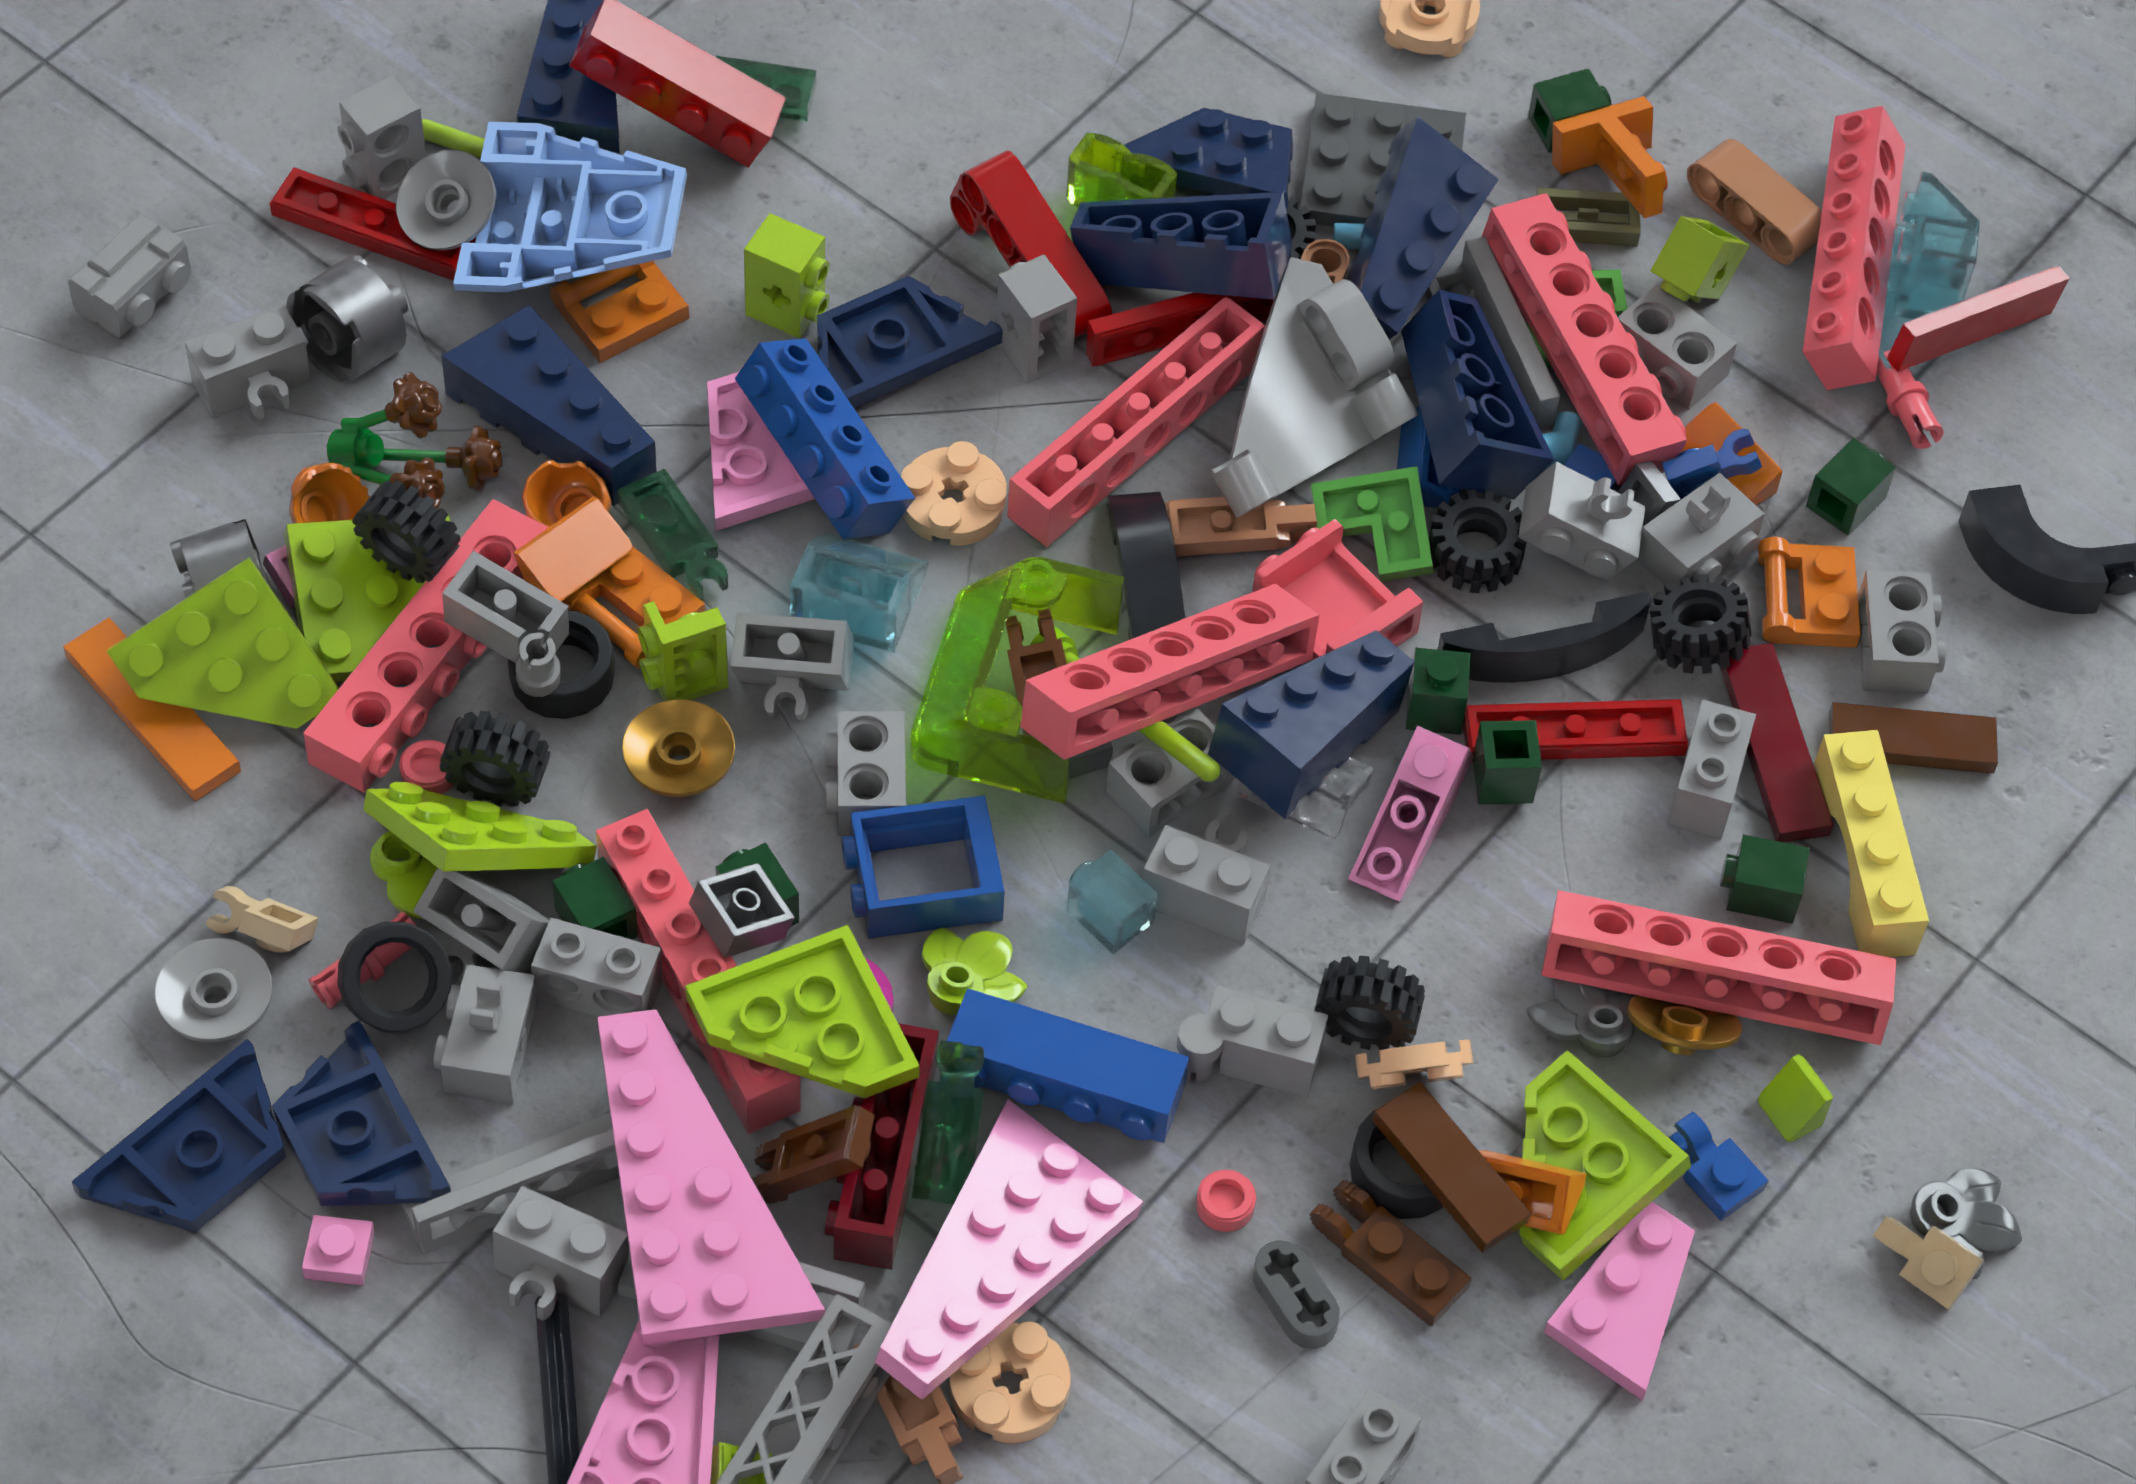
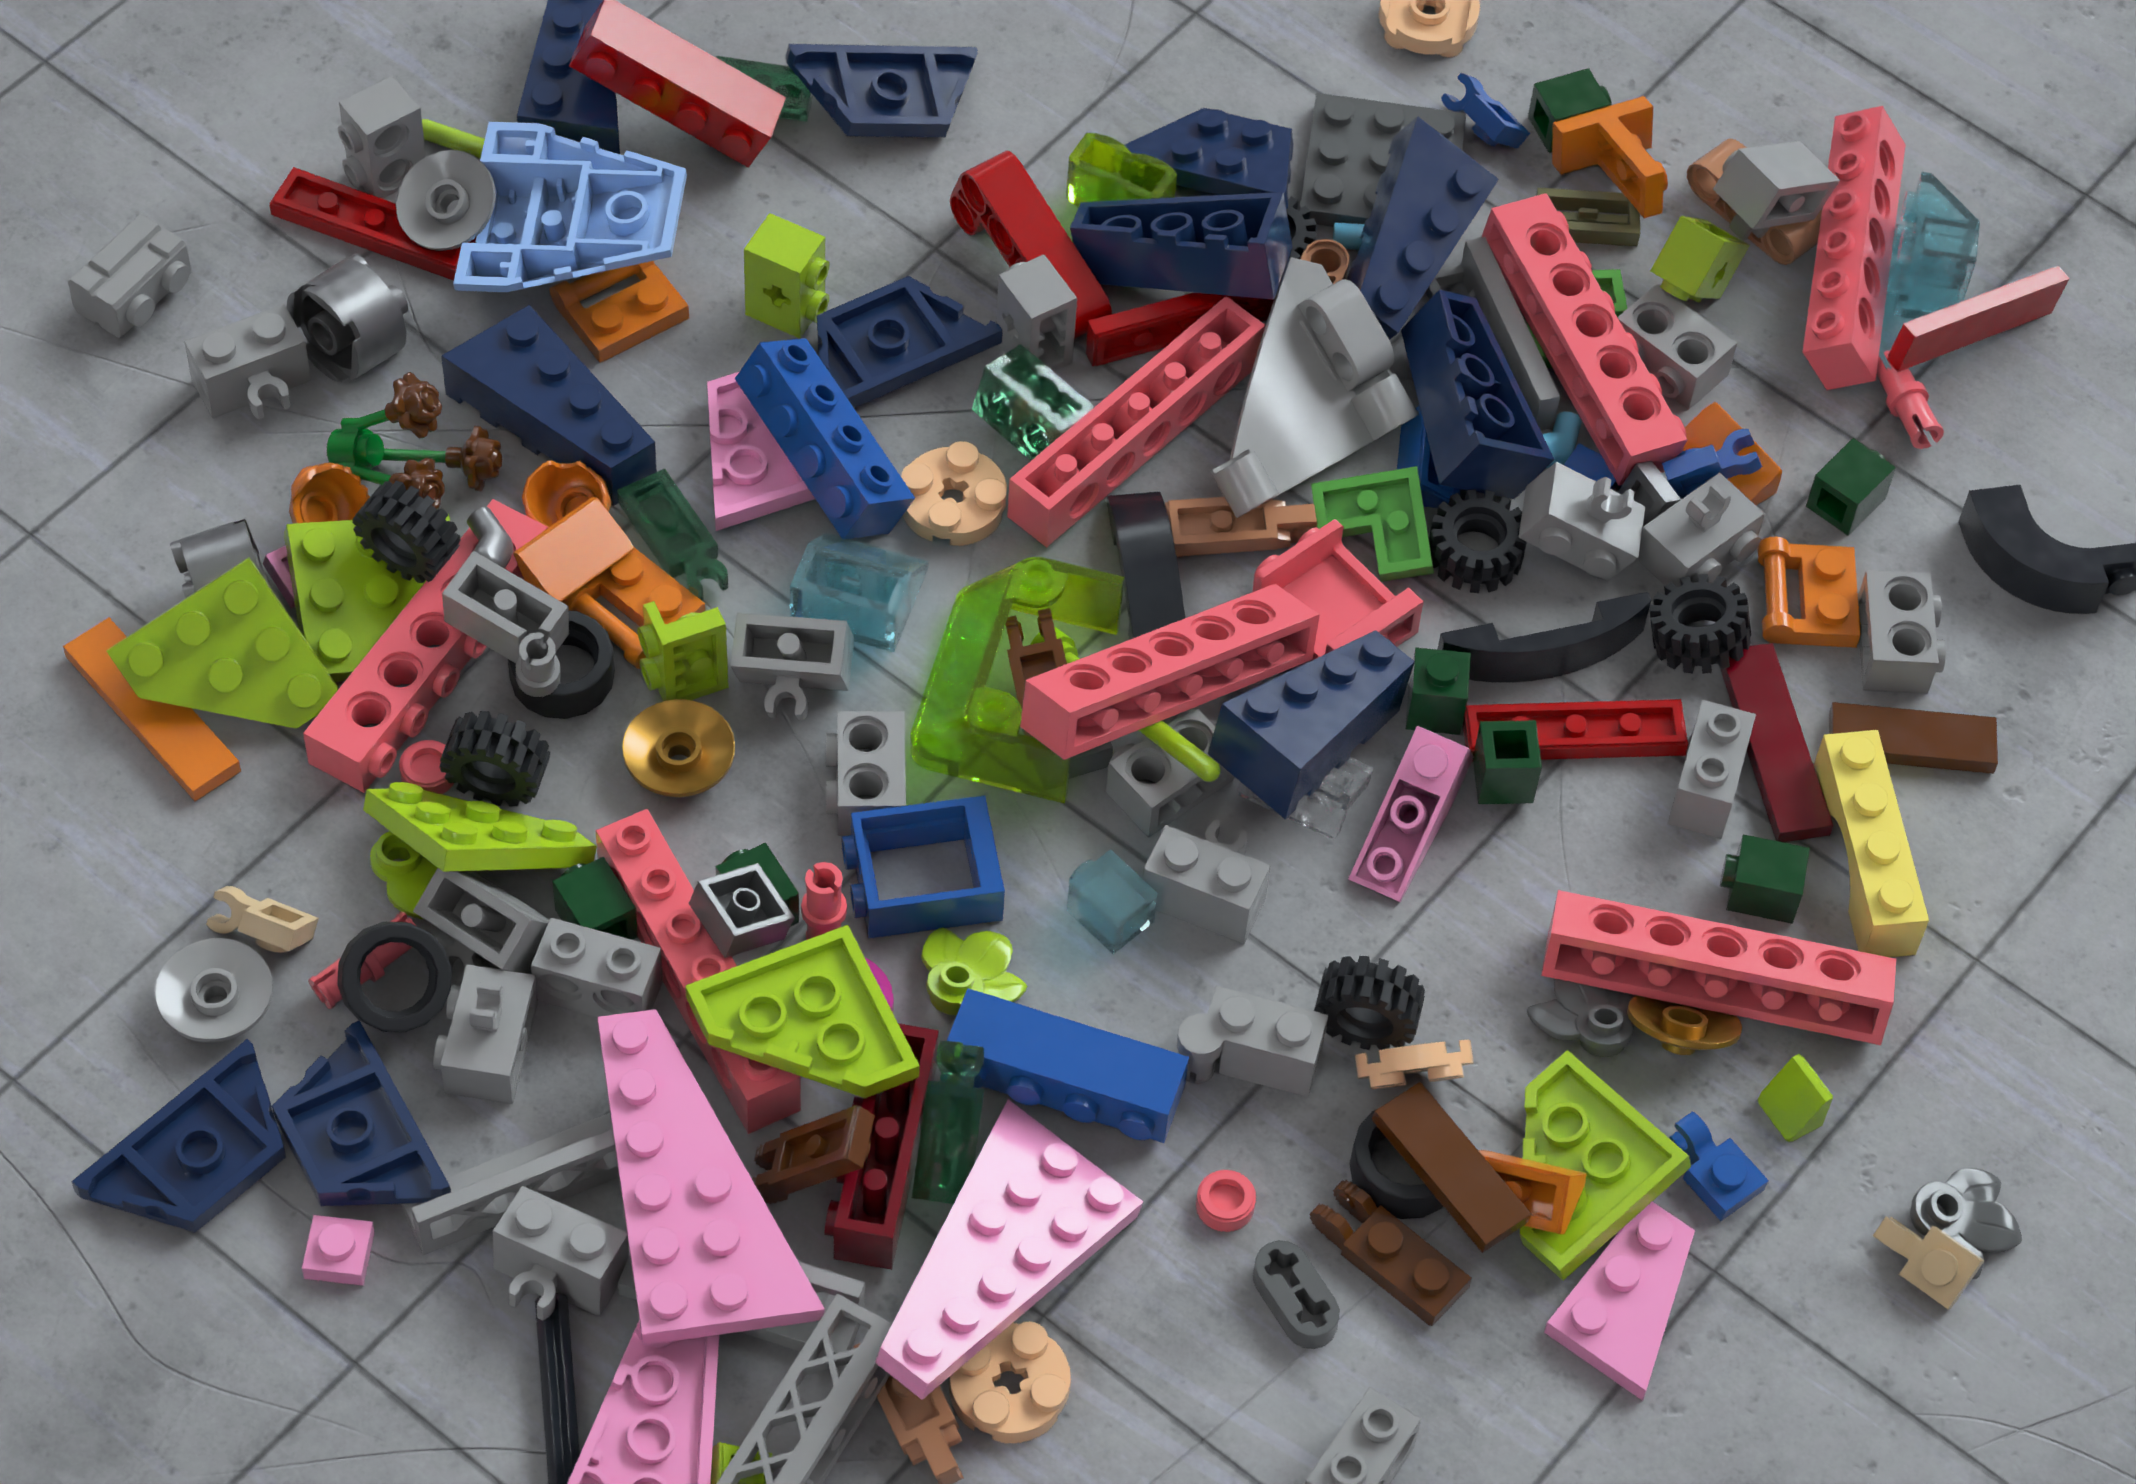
none -> flat silver arm [467,507,514,569]
none -> dark blue wing [785,44,978,138]
none -> coral pin [801,862,847,940]
none -> clear green brick [972,344,1094,461]
none -> blue plate [1441,73,1530,149]
none -> light grey brick [1713,141,1840,241]

